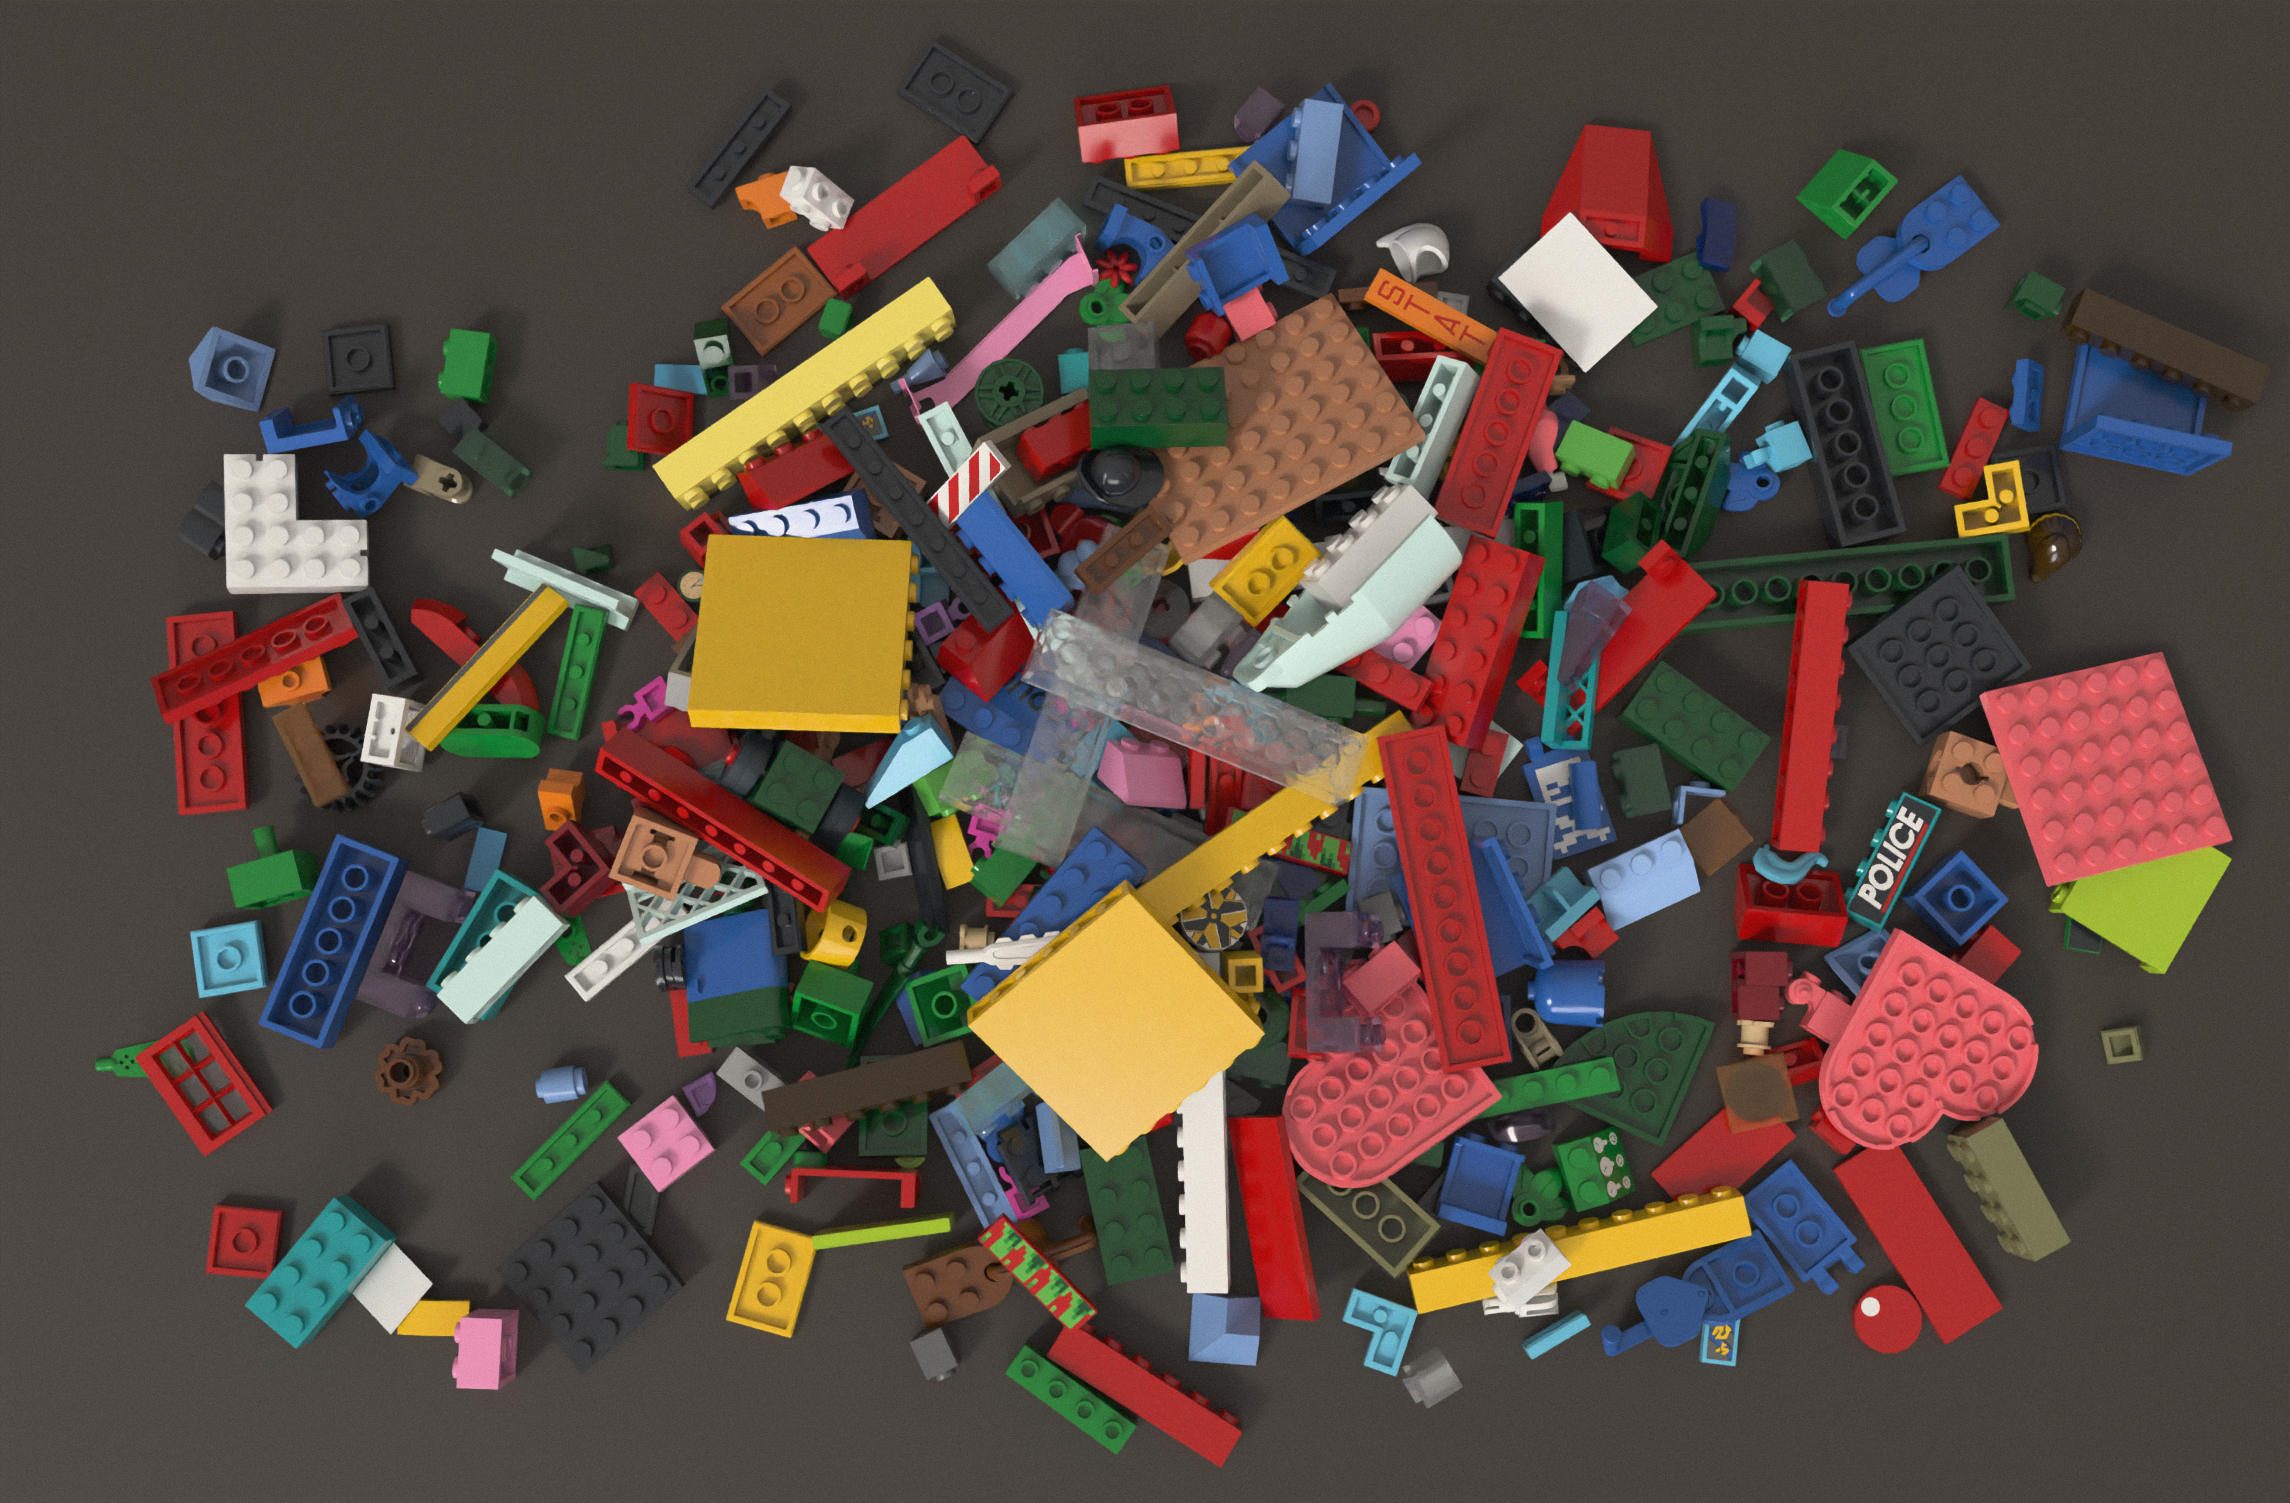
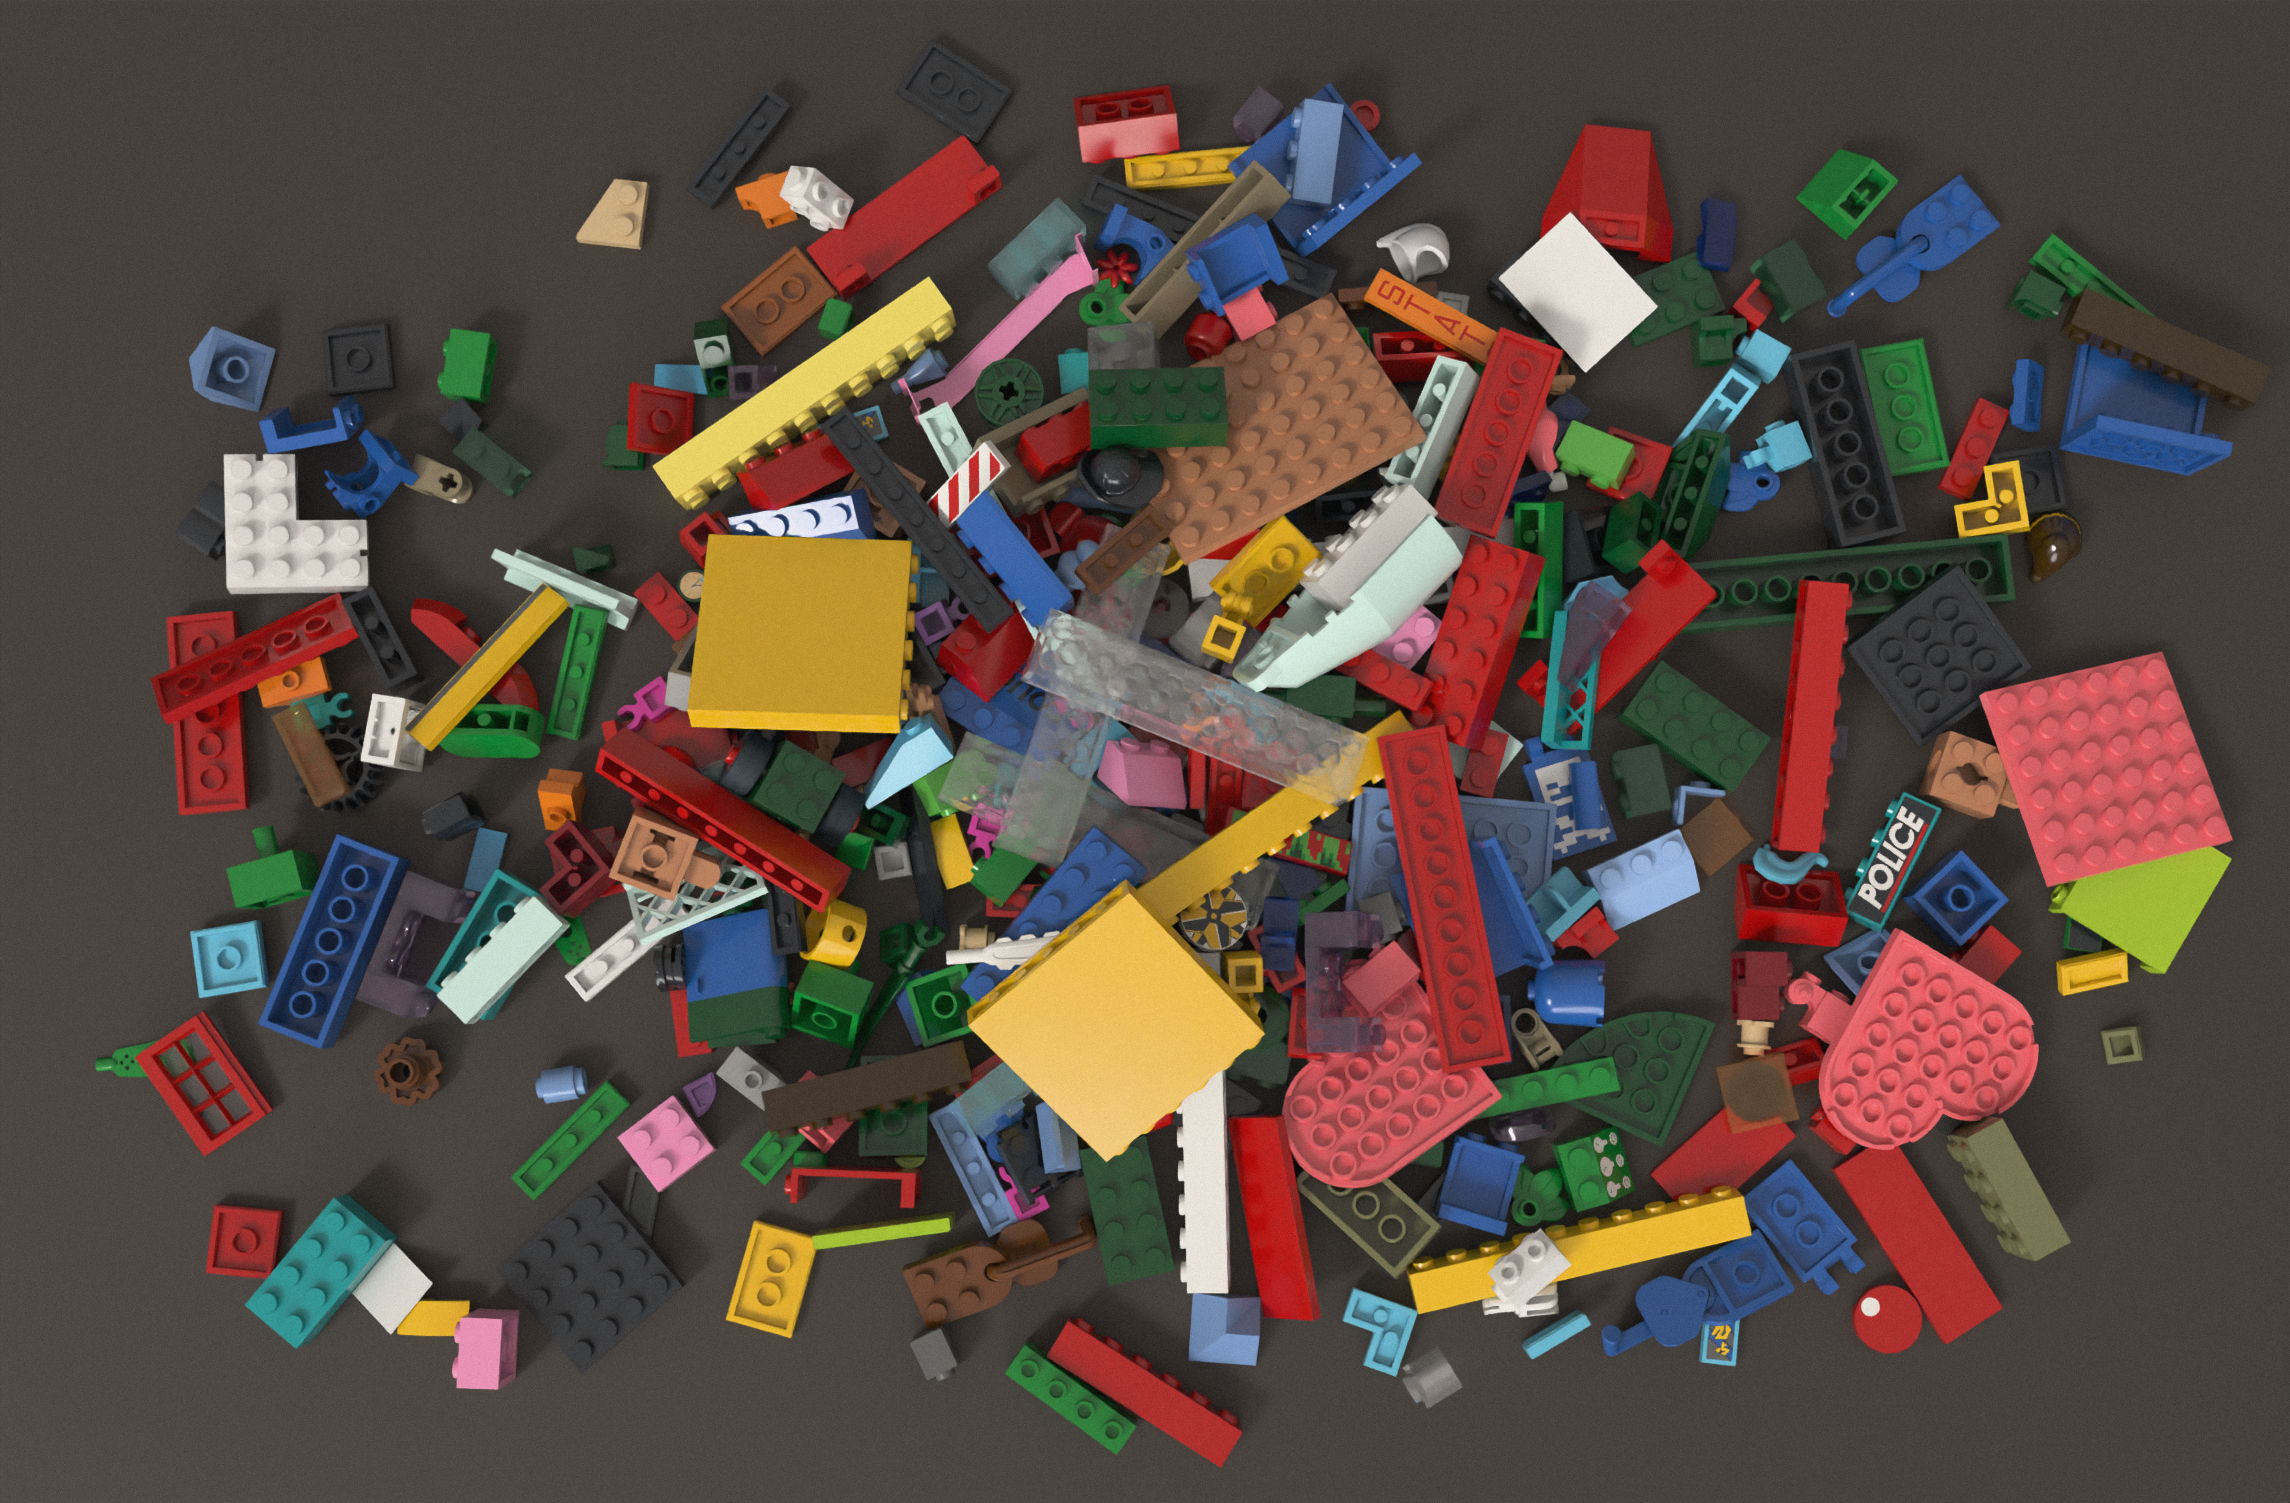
tile [978,1213,1098,1334] -> none
none -> teal plate [291,693,356,736]
none -> tan wing [576,179,650,249]
none -> yellow brick [1201,589,1254,664]
none -> green plate [2028,233,2156,317]
none -> yellow tile [2056,947,2129,996]

